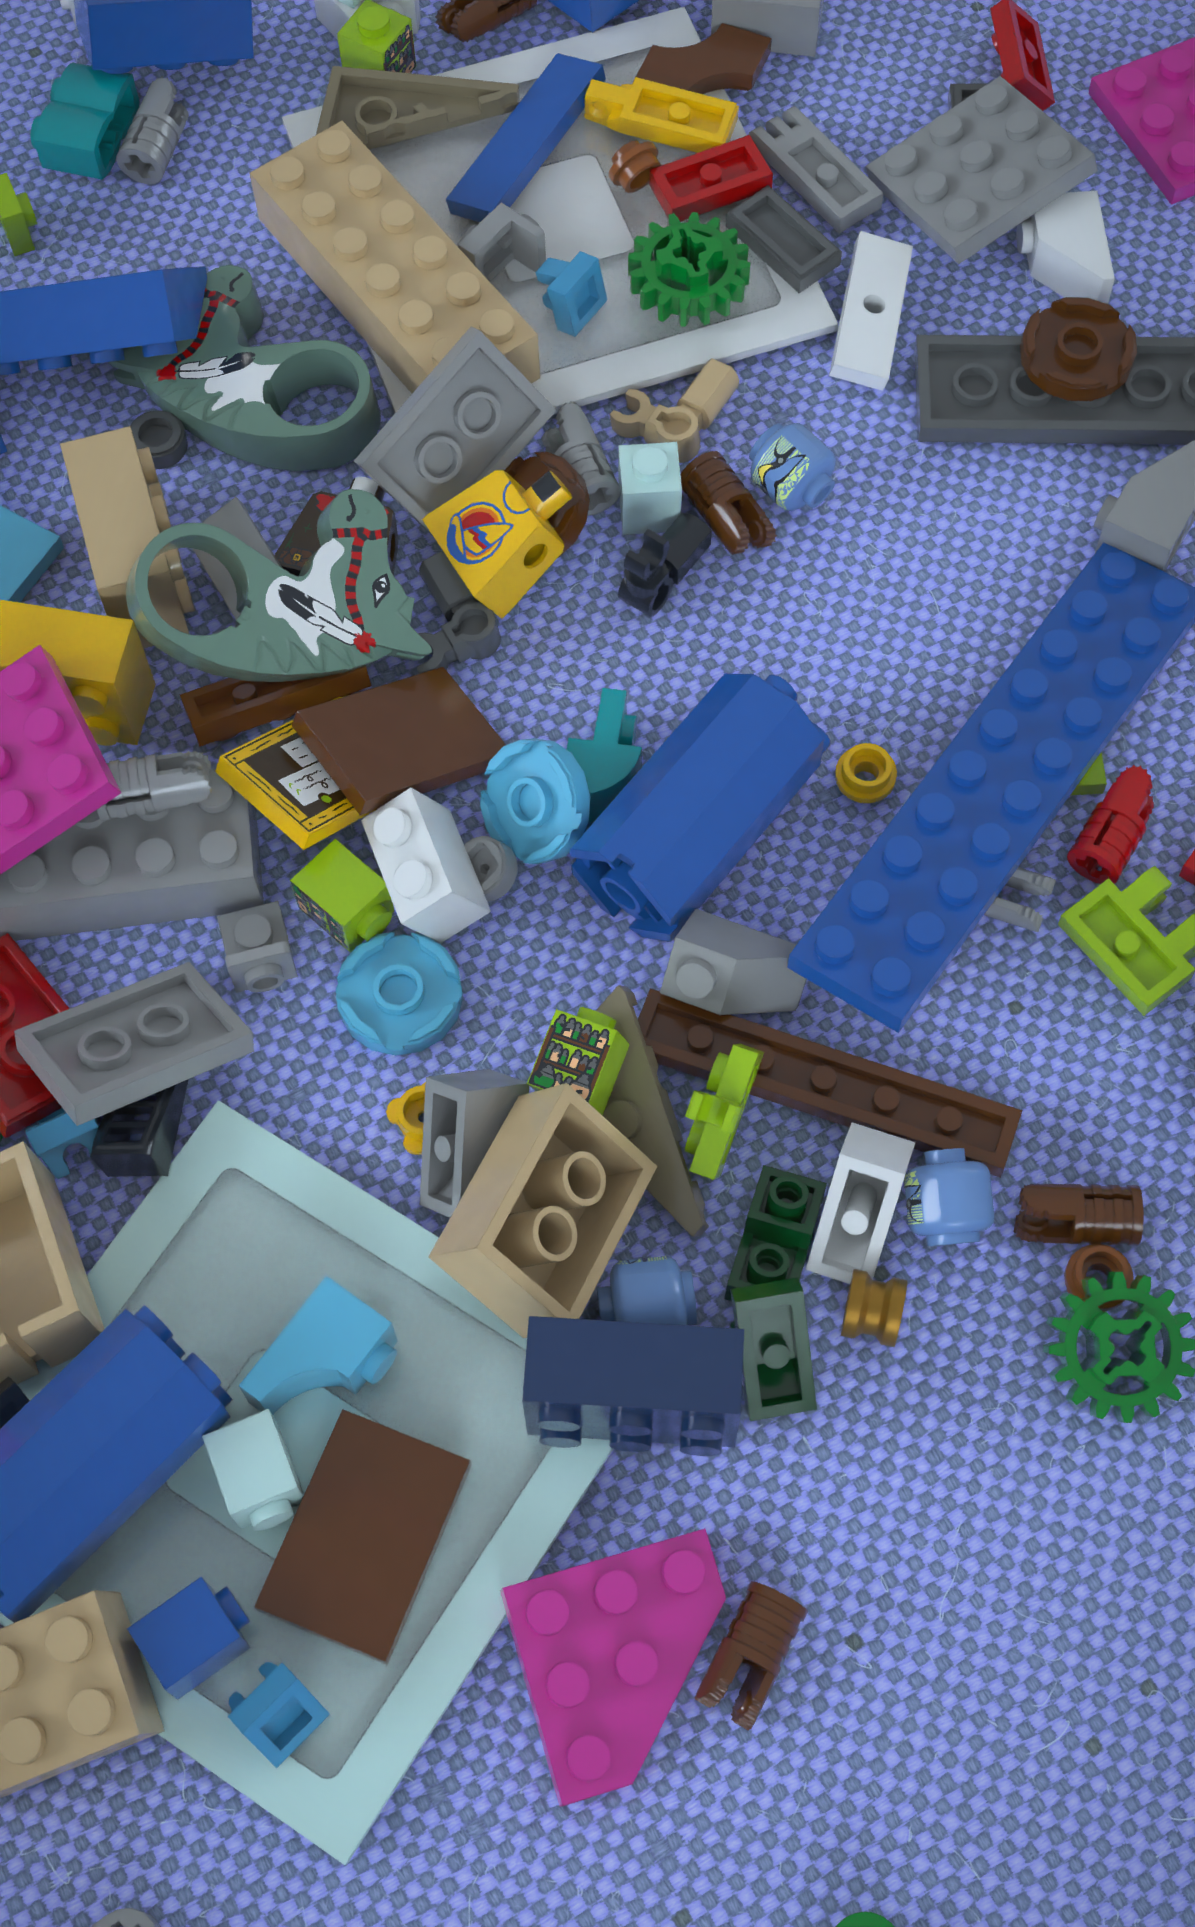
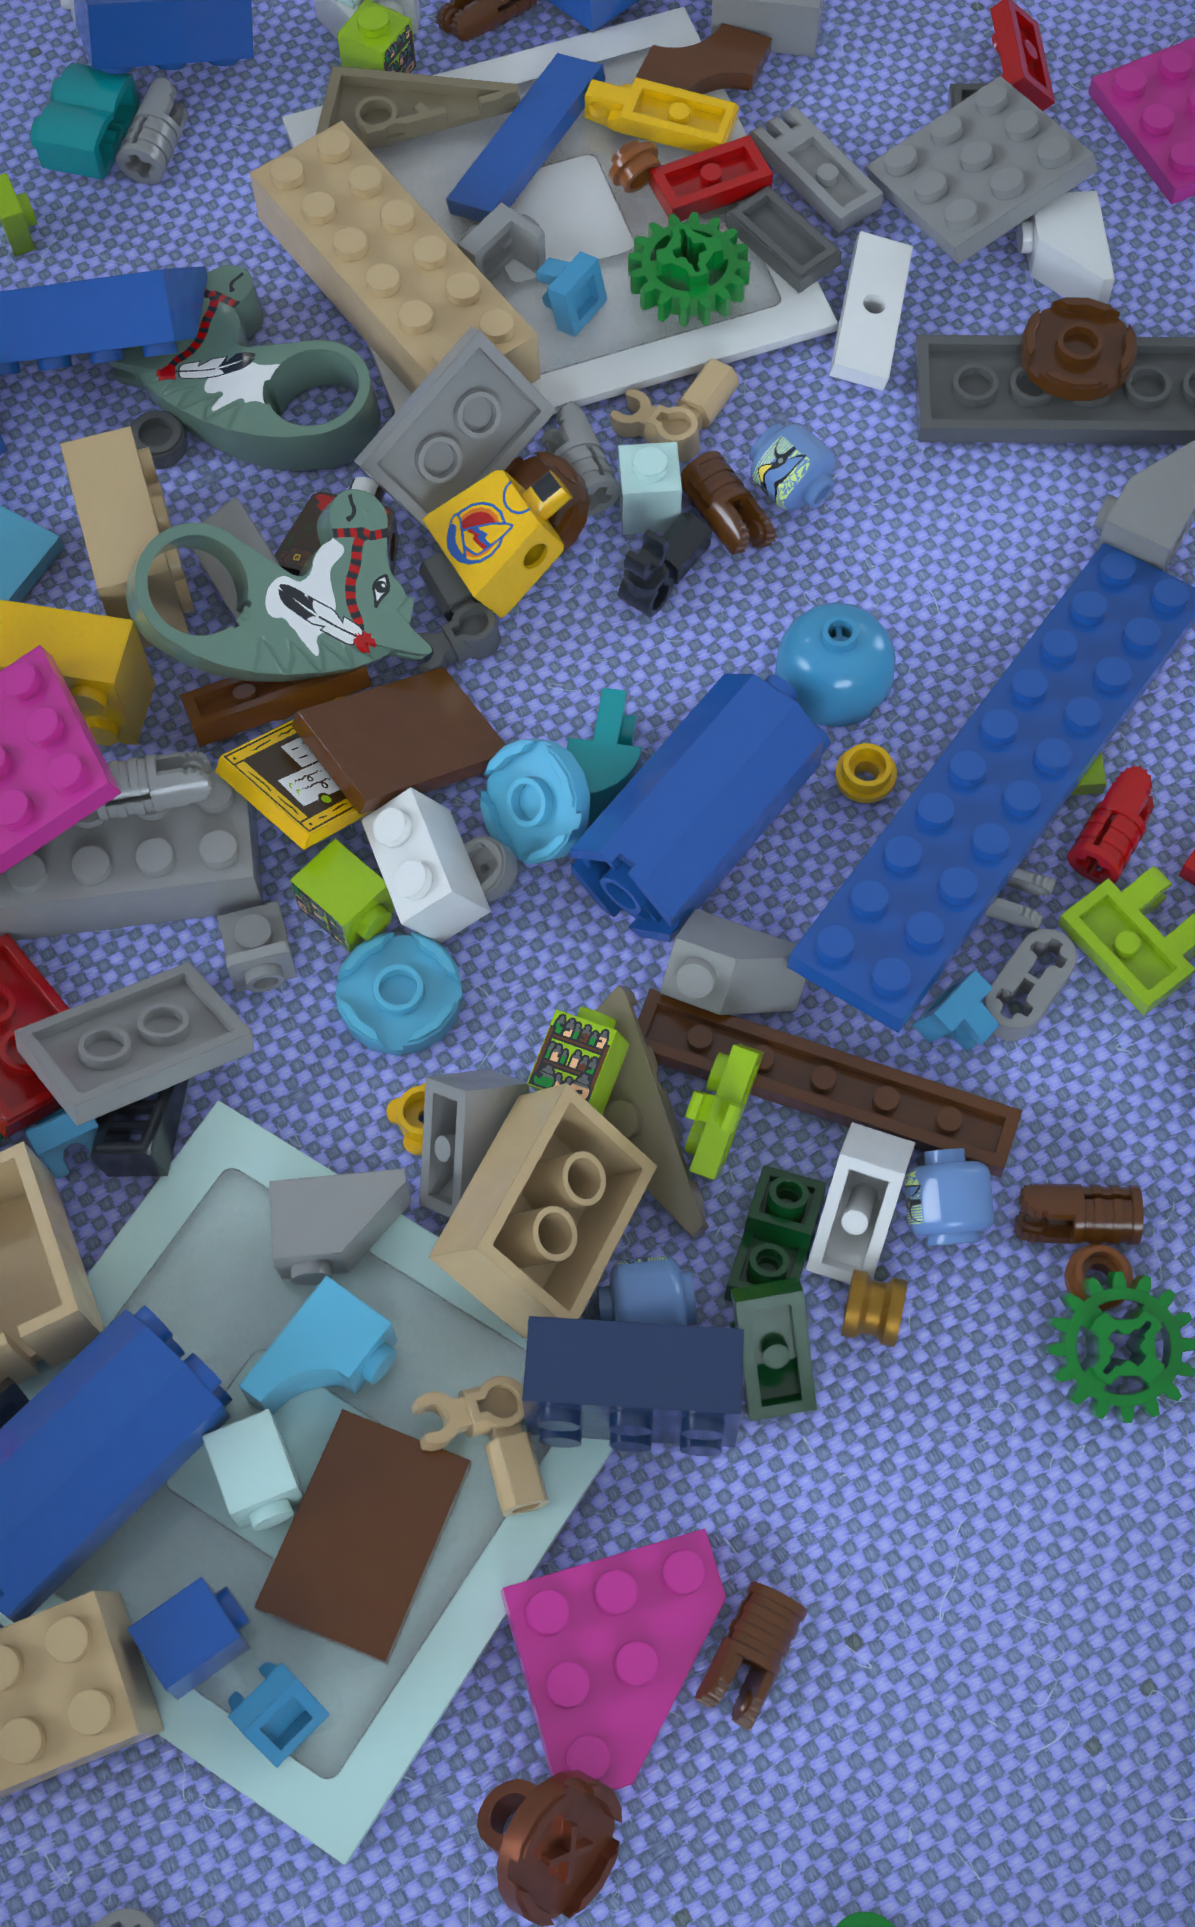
none -> light grey slope [269,1168,411,1285]
none -> tan bar [411,1376,549,1517]
none -> copper tile [477,1770,622,1927]
none -> dark azure cylinder [775,602,896,727]
none -> dark azure tile [912,970,999,1051]
none -> light grey beam [984,929,1077,1041]

